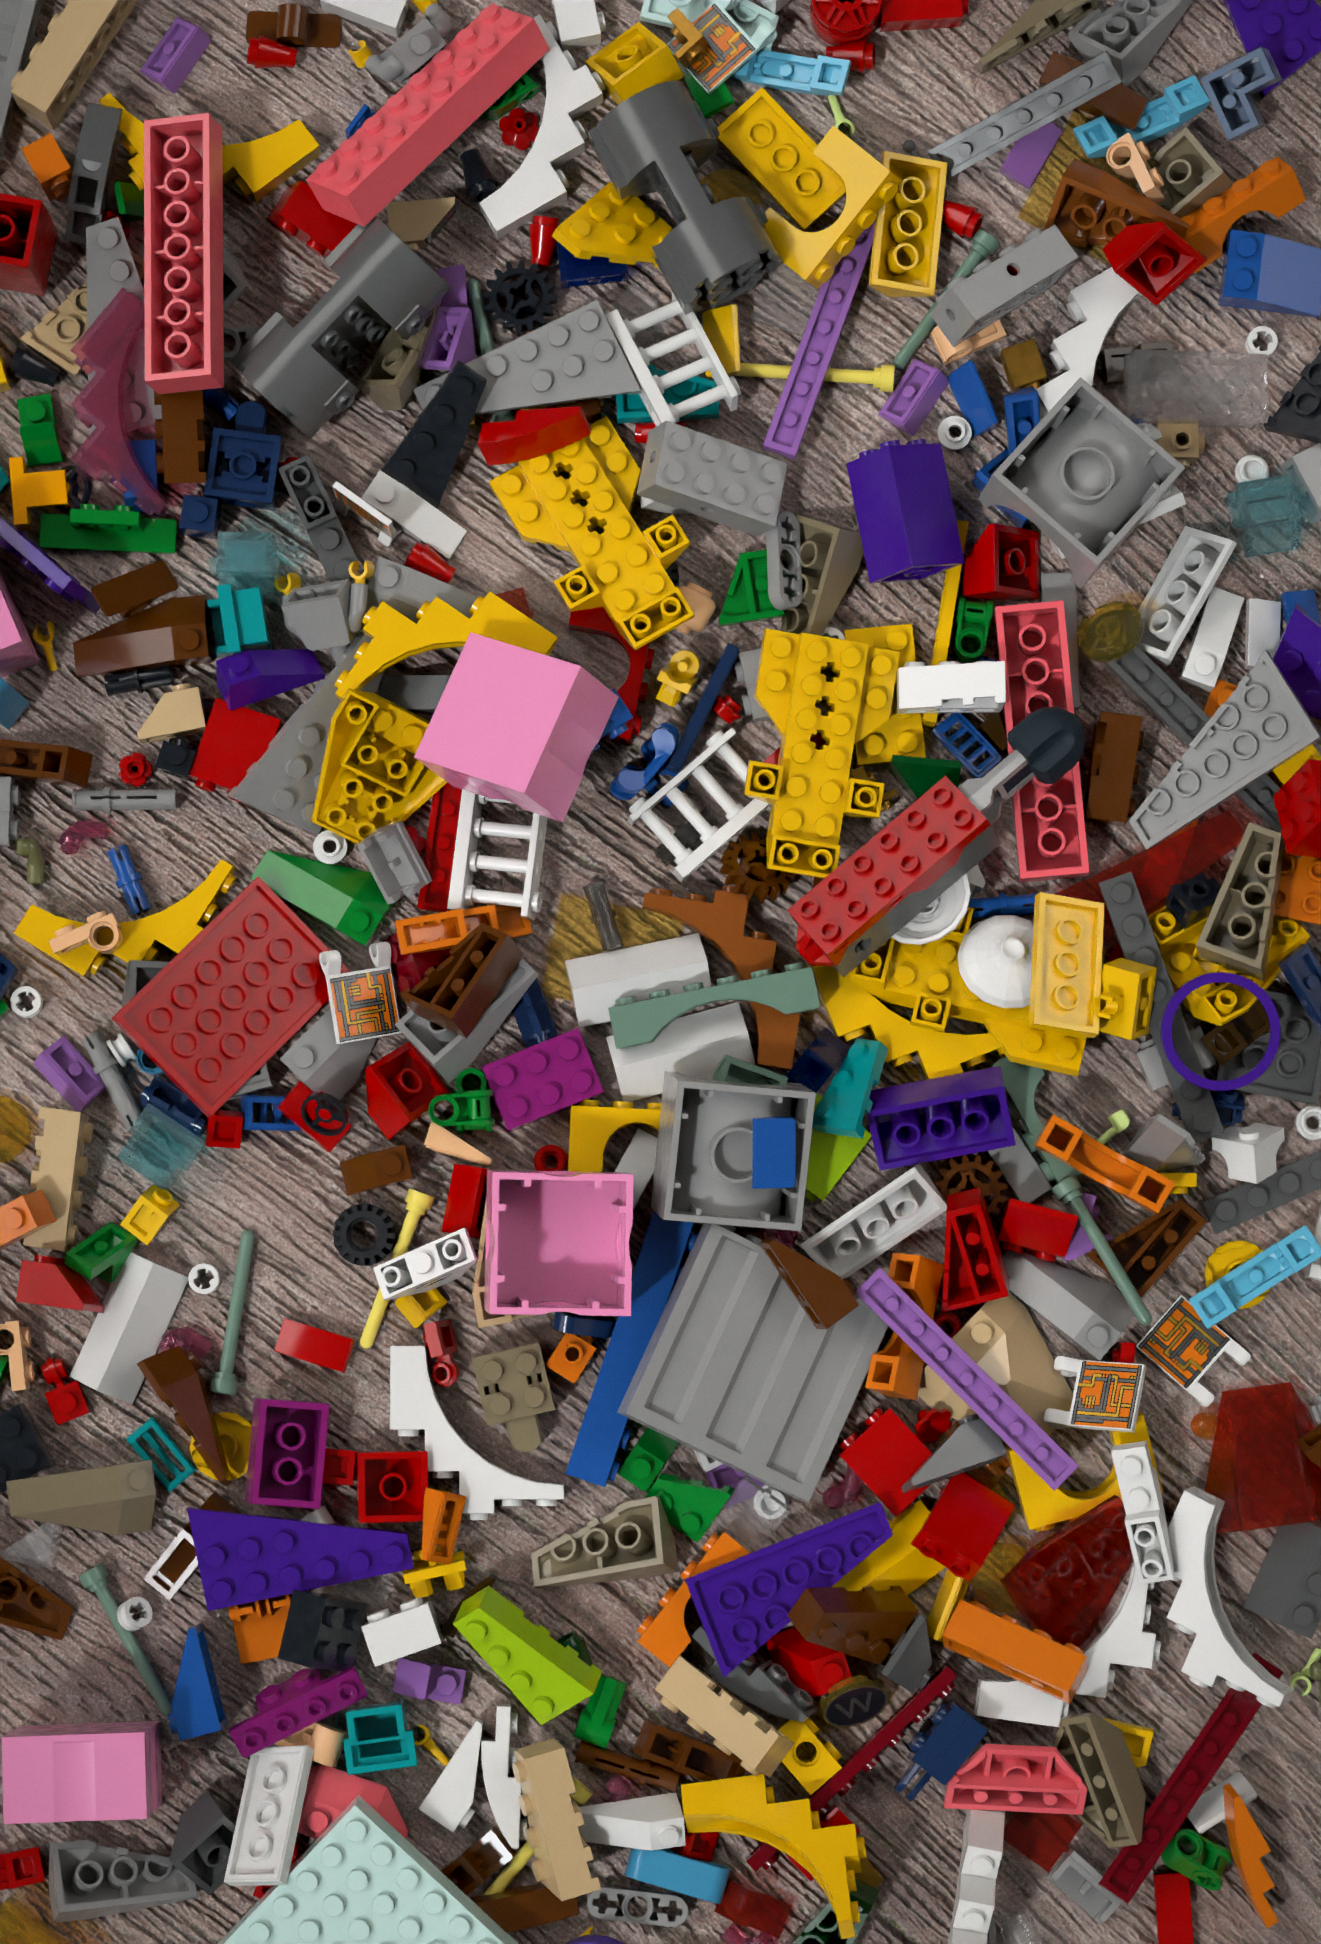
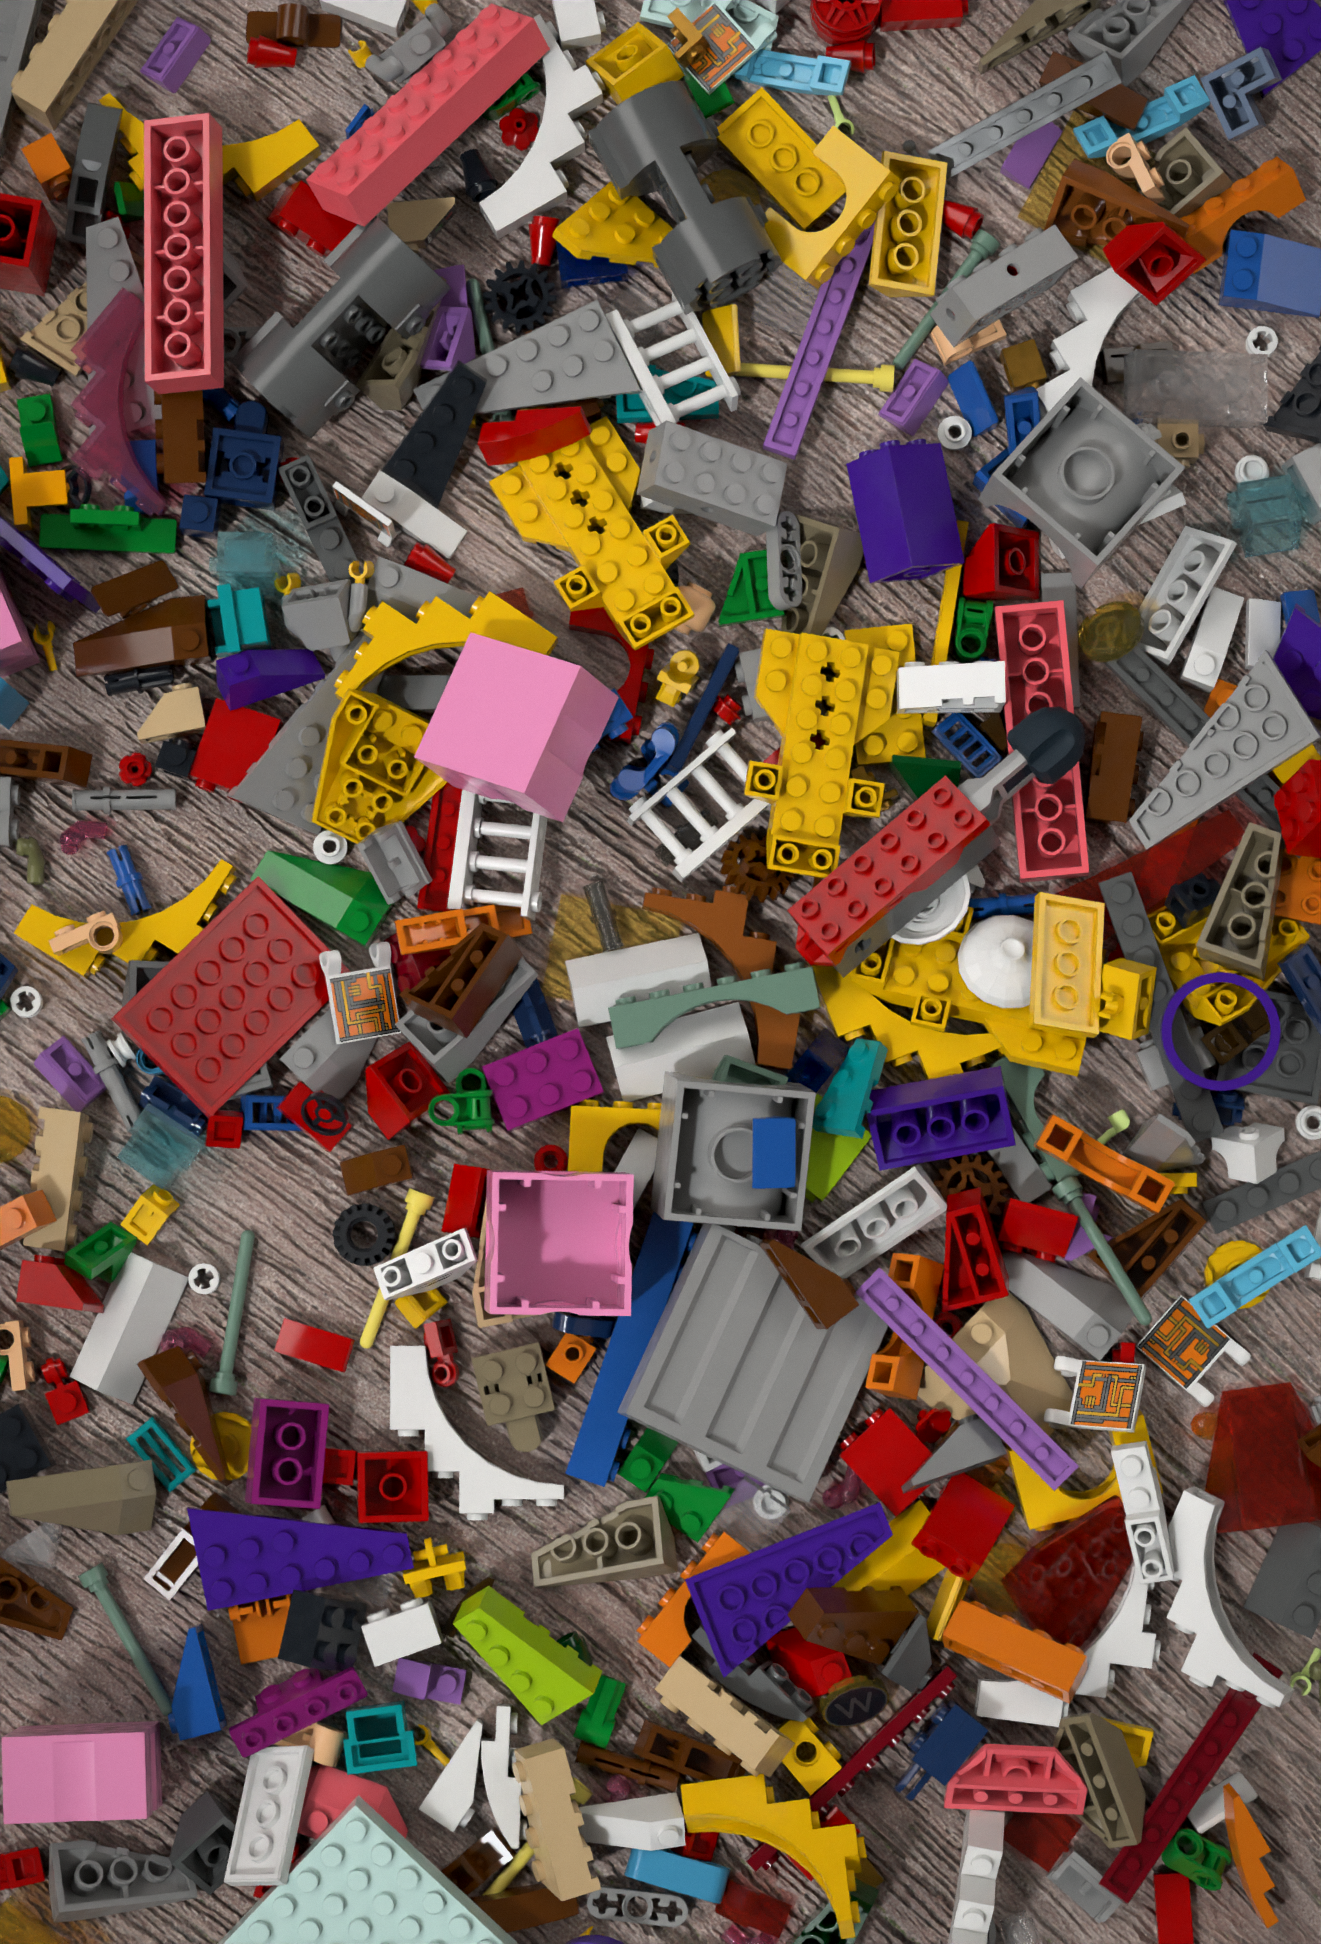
white bush [117,1597,153,1631] -> none
orange slope [422,1487,466,1565] -> none
light nougat slope [424,1121,493,1167] -> none

